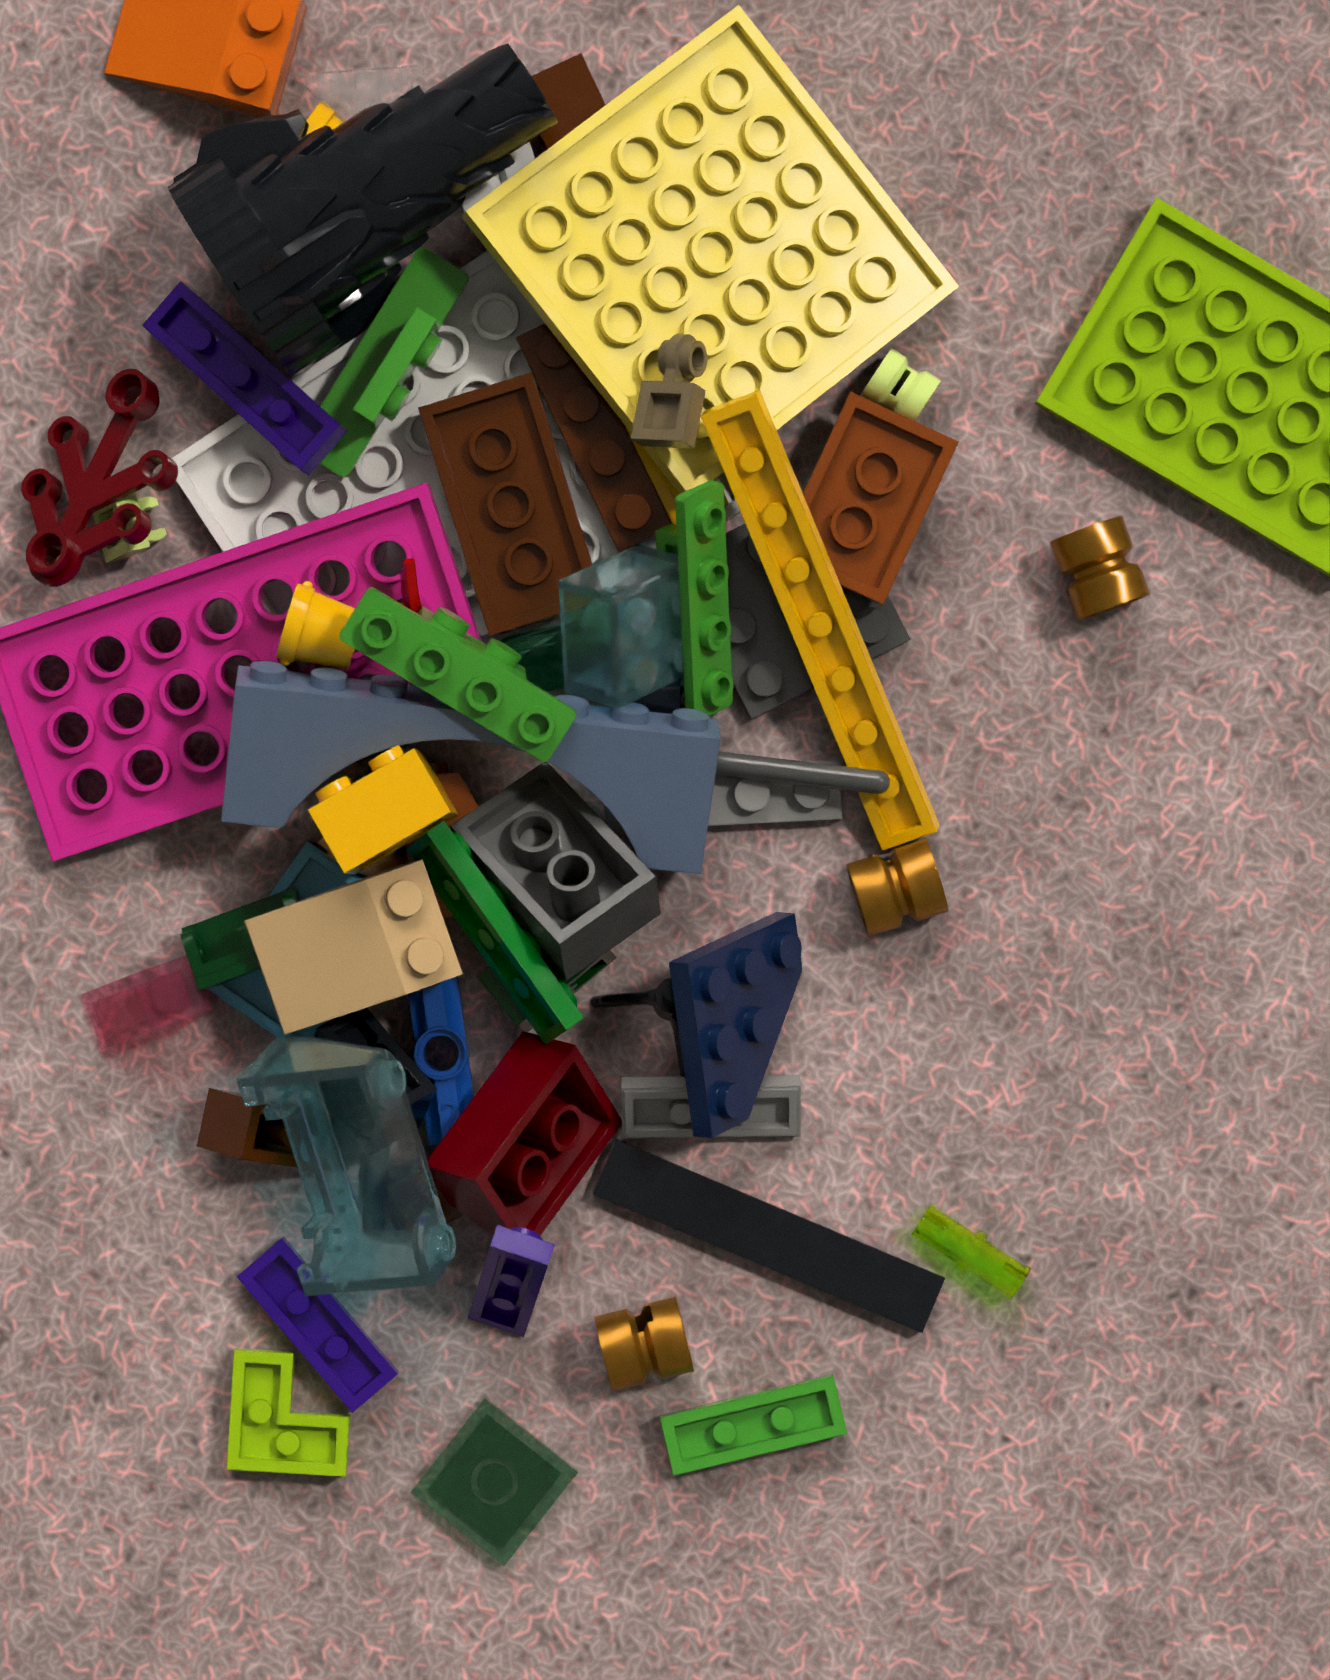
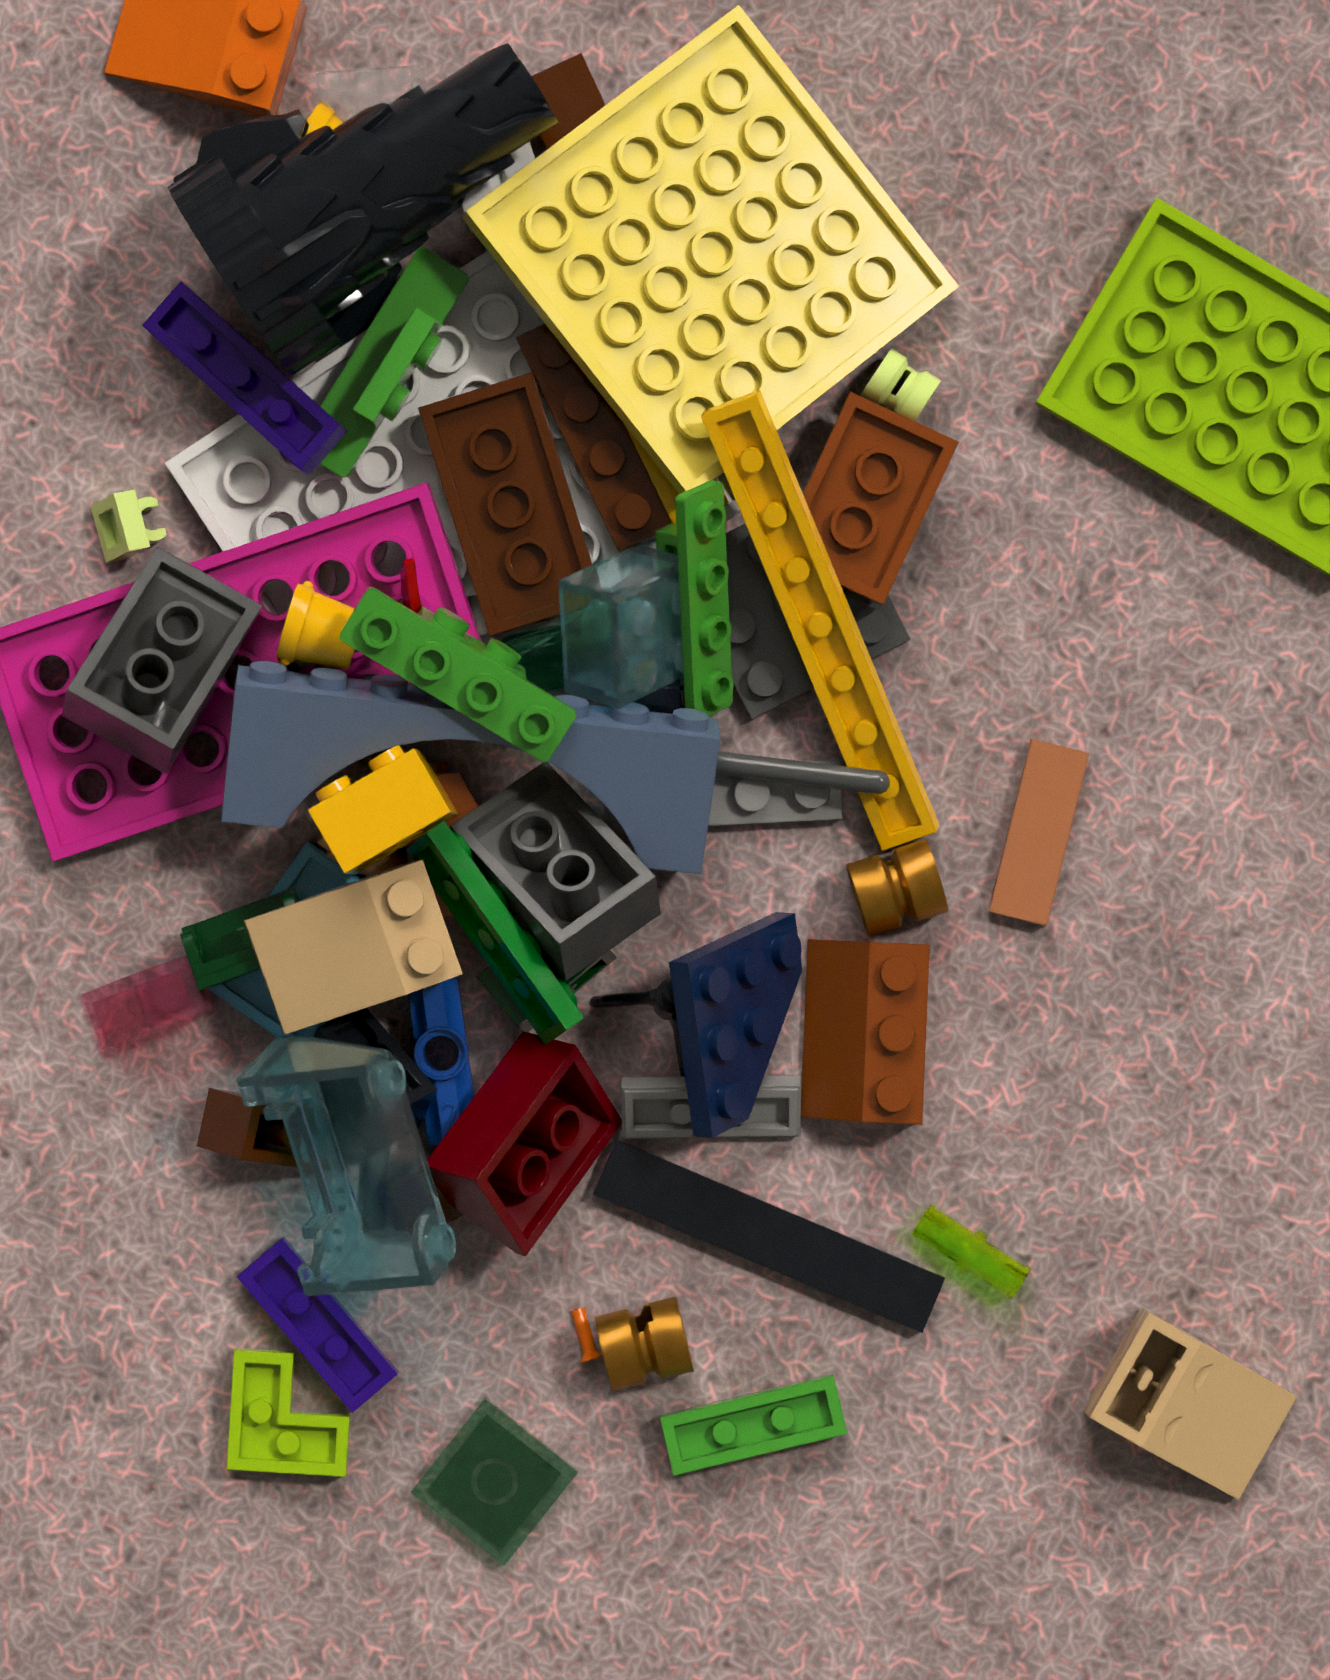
dark red plant [21,369,178,587] -> none
dark purple plate [468,1225,555,1337] -> none
dark tan plate [630,334,707,448] -> none
pearl gold wheel [1050,516,1150,621] -> none
none -> dark grey slope [62,546,262,774]
none -> orange piece [571,1307,603,1364]
none -> dark orange slope [801,939,930,1125]
none -> nougat tile [988,739,1089,926]
none -> tan slope [1083,1307,1298,1500]

